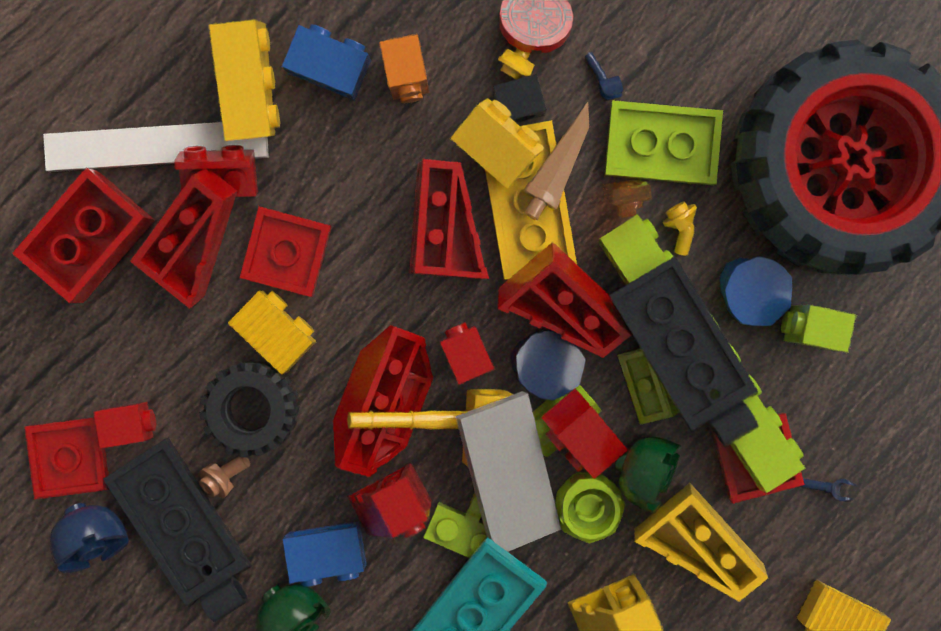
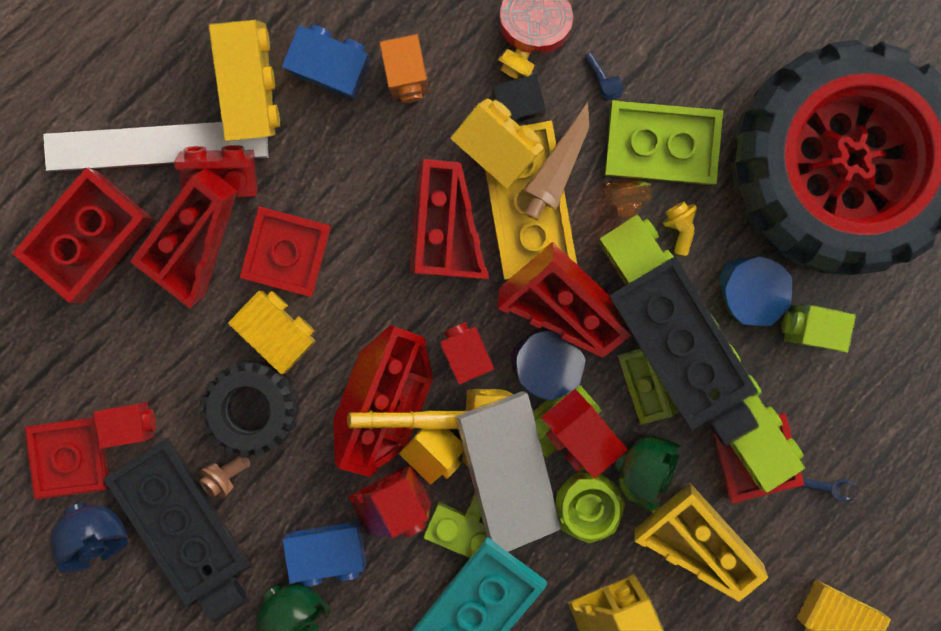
none -> yellow brick [399,429,464,484]

